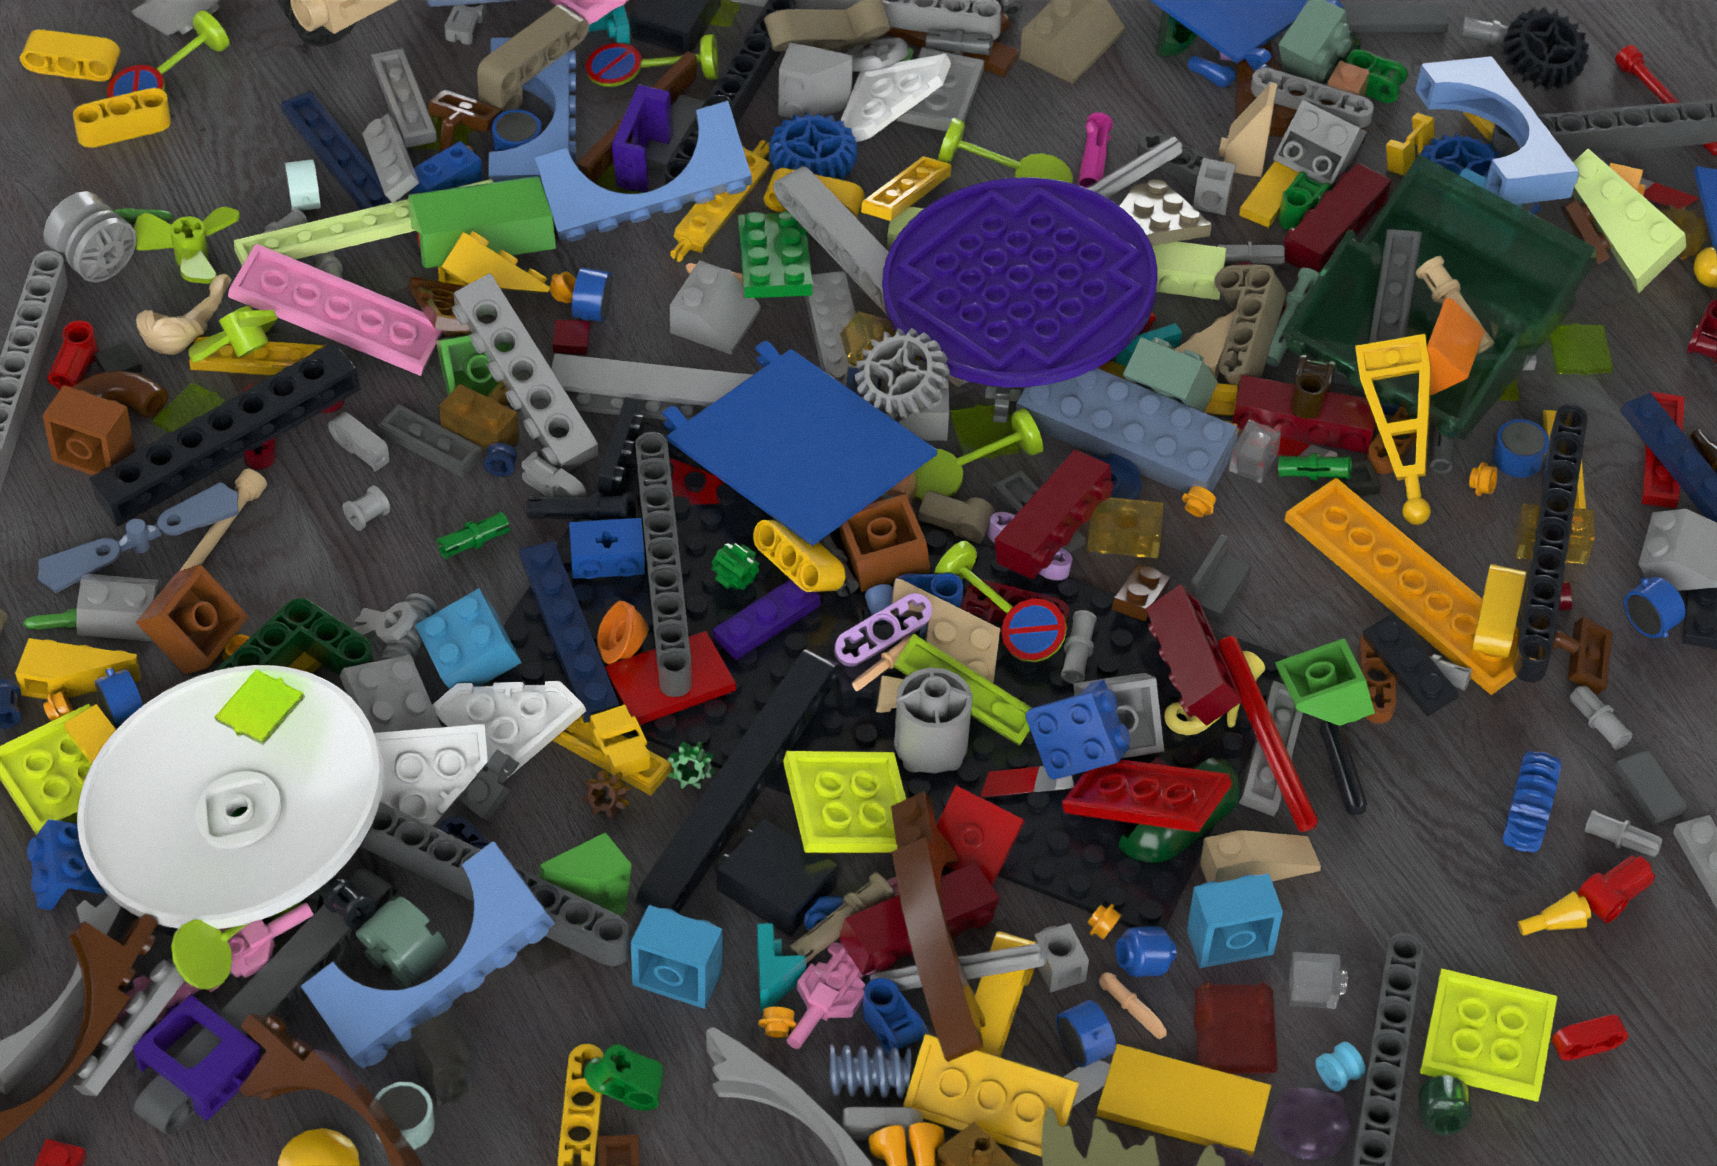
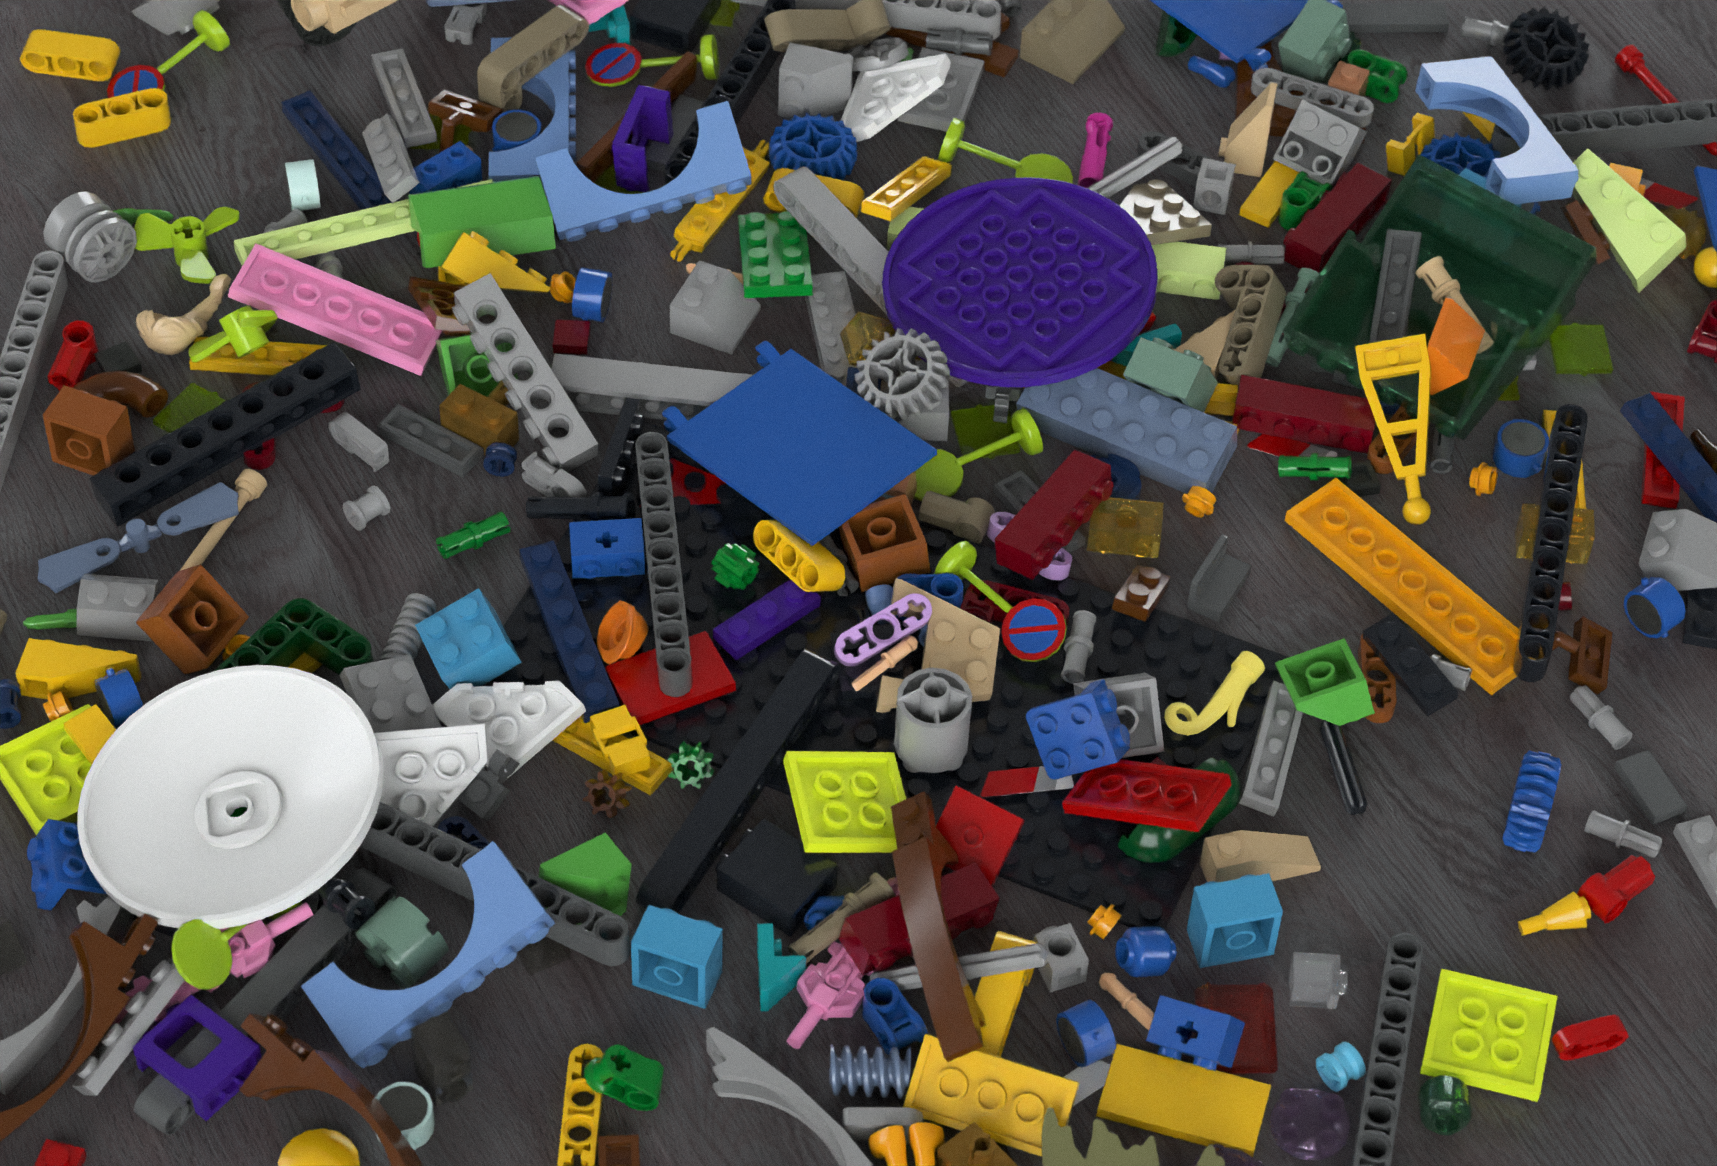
clear neon green piece [214,669,305,745] -> none
light grey piece [353,601,417,643] -> none
light orange plate [758,1007,797,1038] -> none
lime tile [893,633,1031,746] -> none
dark red brick [1146,584,1243,726] -> none
red axle [1218,636,1318,832] -> none
clear brick [1229,420,1281,483] -> none
dark brown piece [1291,353,1336,419] -> none
yellow beam [1472,564,1526,658] -> none
none -> blue brick [1146,995,1245,1071]

